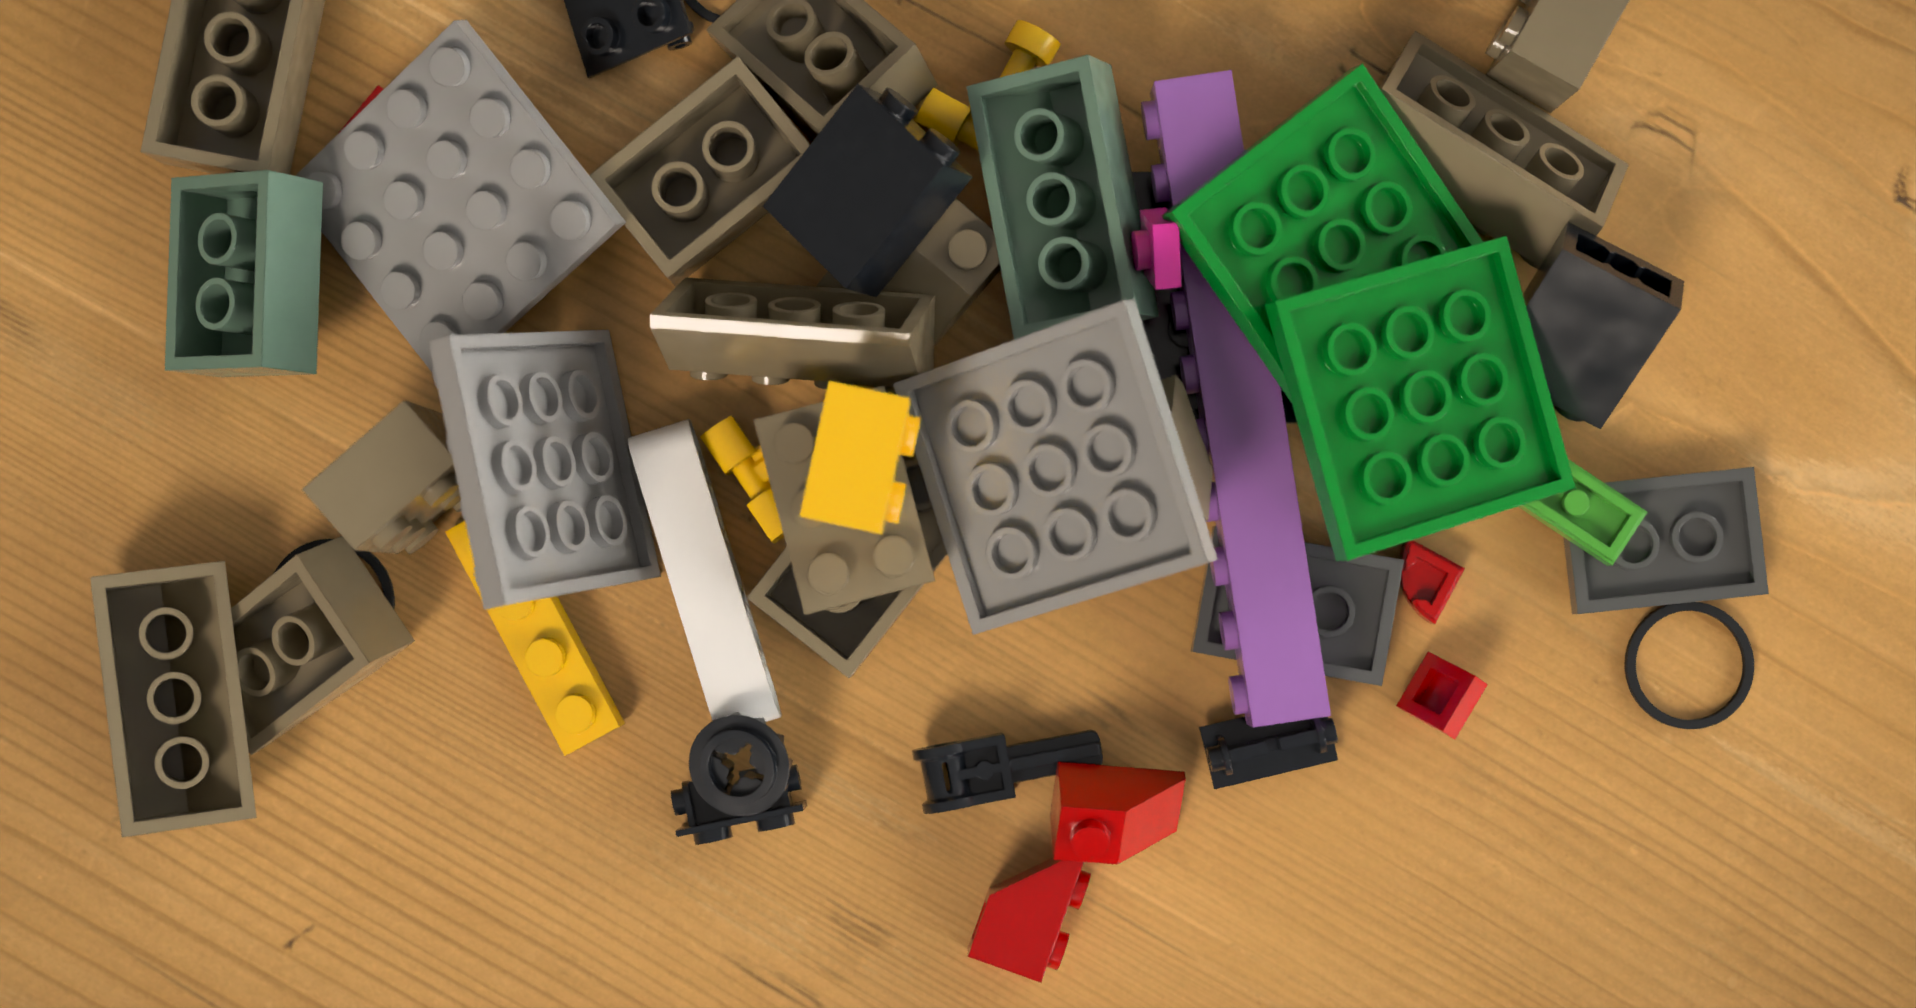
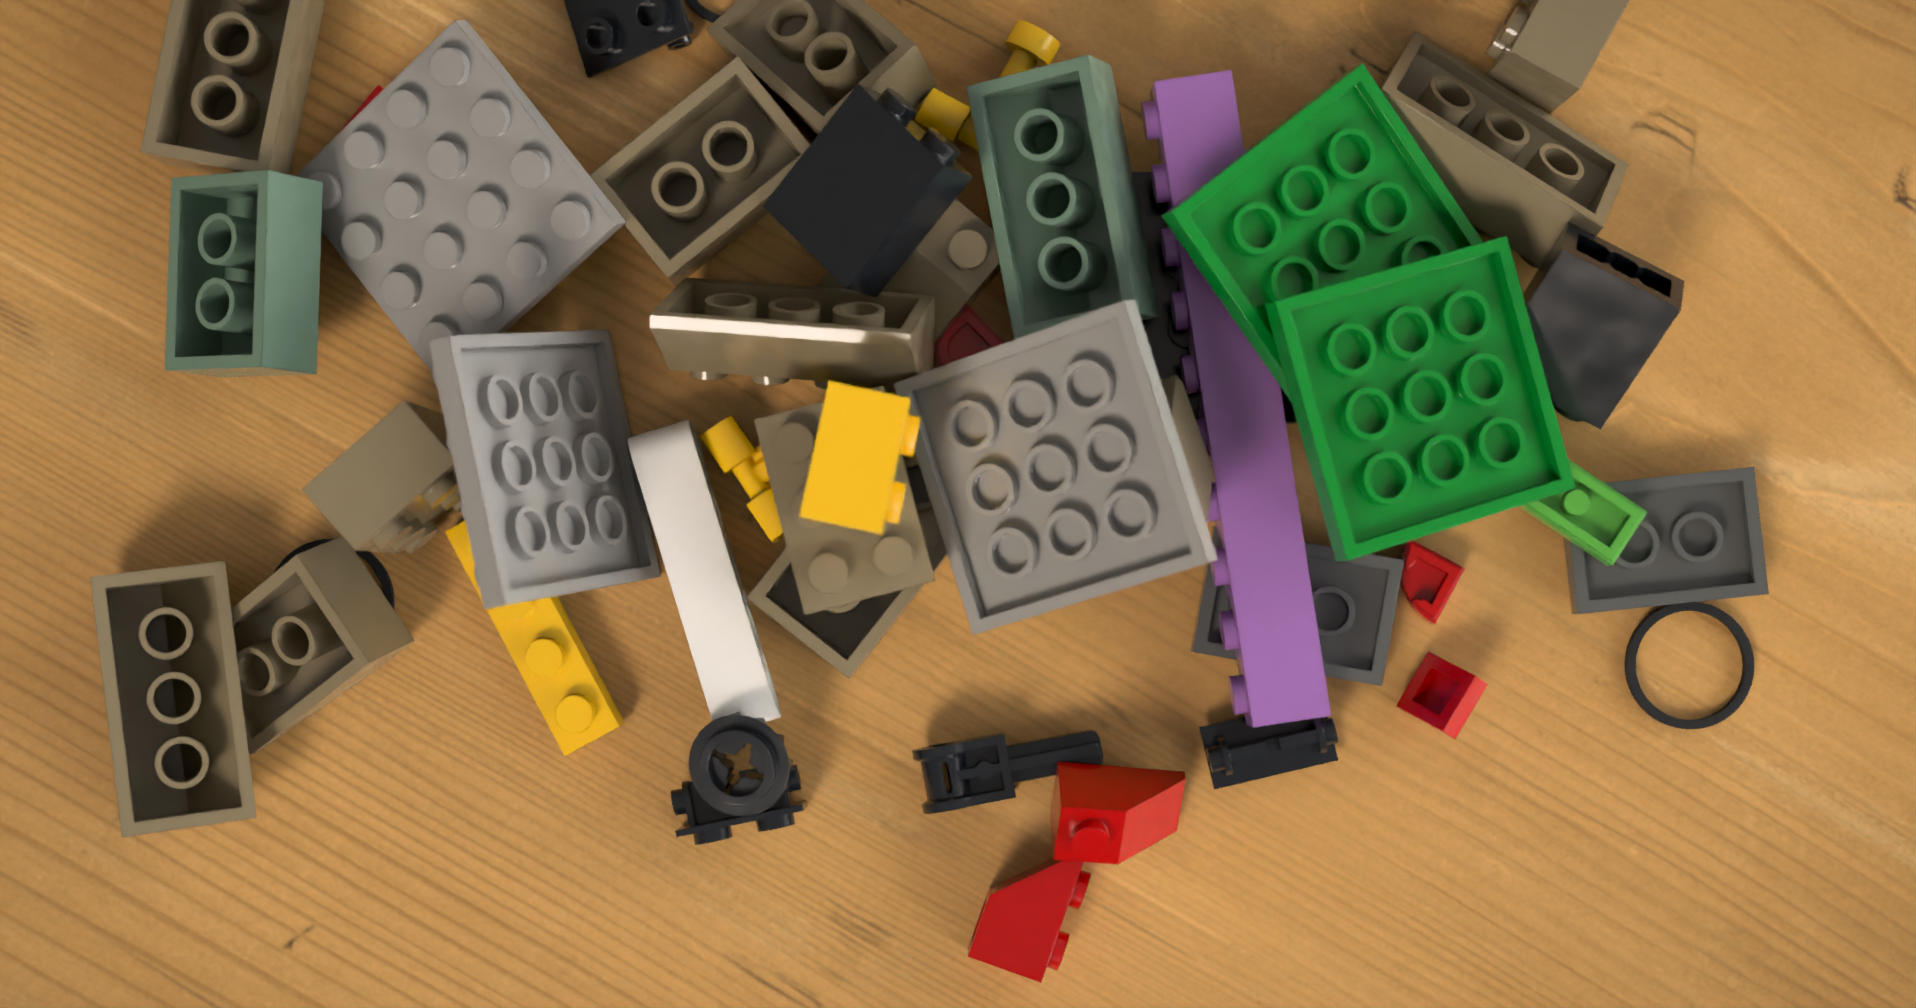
dark pink plate [1131,207,1182,290] -> none
none -> red tile [935,305,1005,367]

